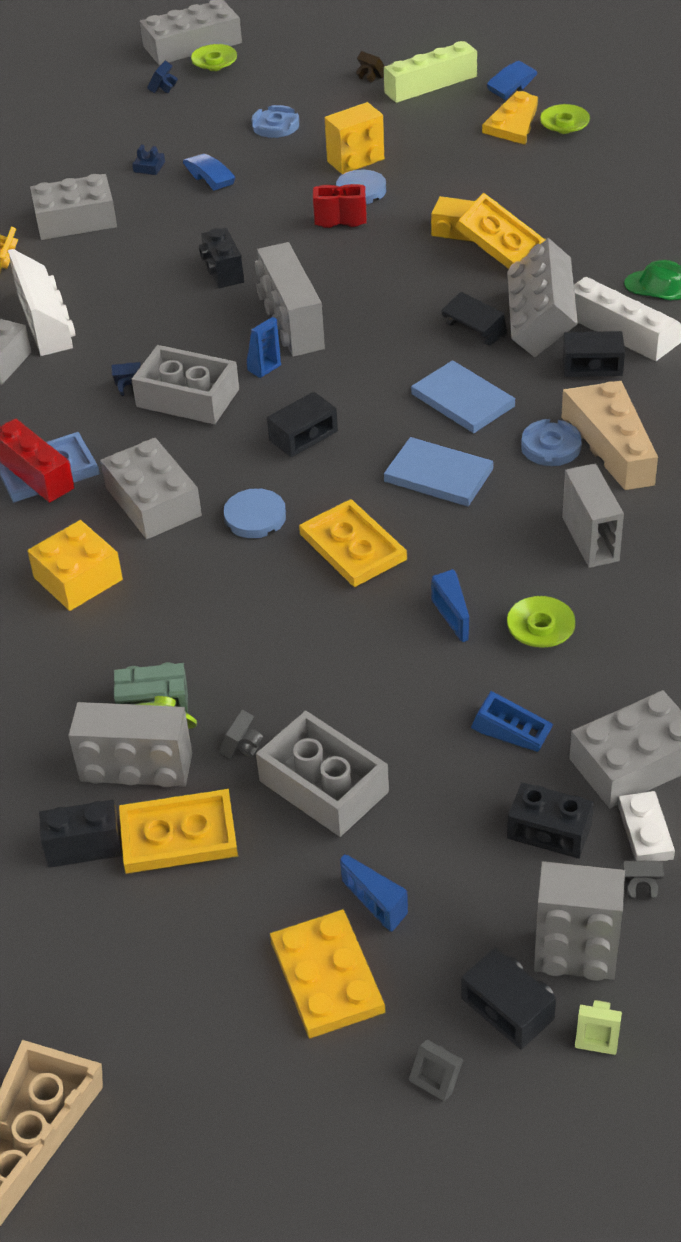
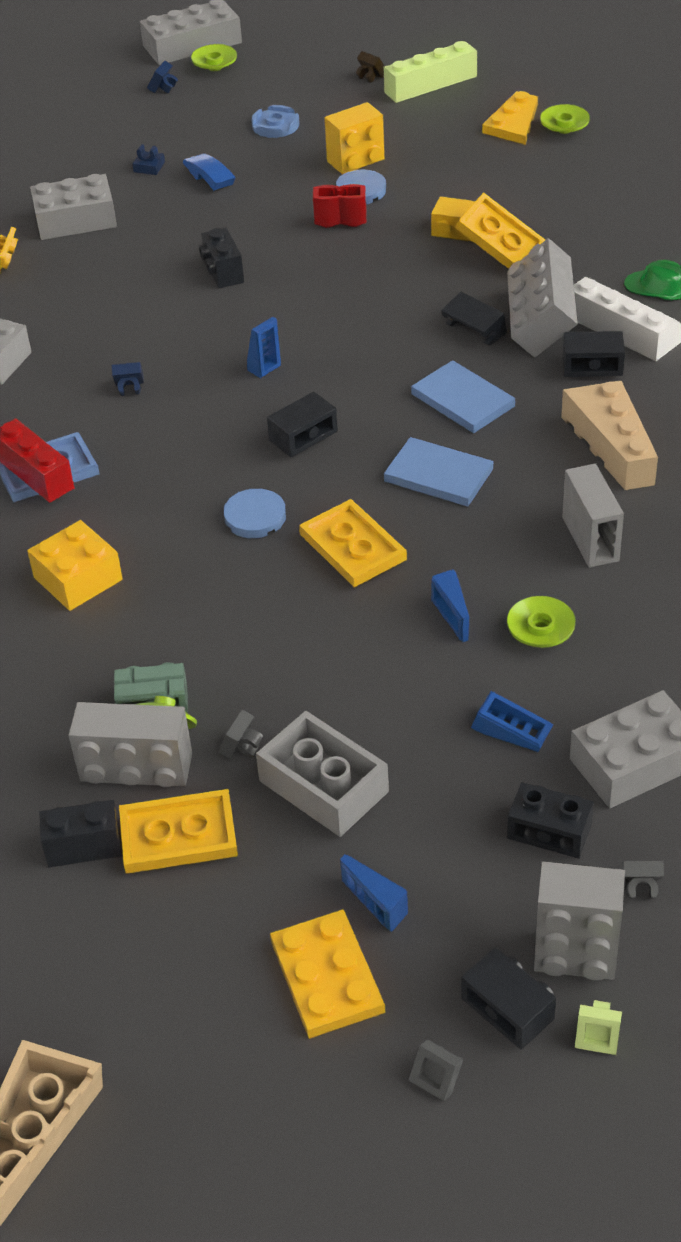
white slope [8,249,76,356] -> none
light grey brick [100,438,202,540] -> none
light grey brick [132,345,239,424] -> none
light grey brick [254,242,325,356] -> none
blue slope [487,61,537,101] -> none
medium blue tile [521,419,582,466] -> none
white plate [618,791,675,861] -> none

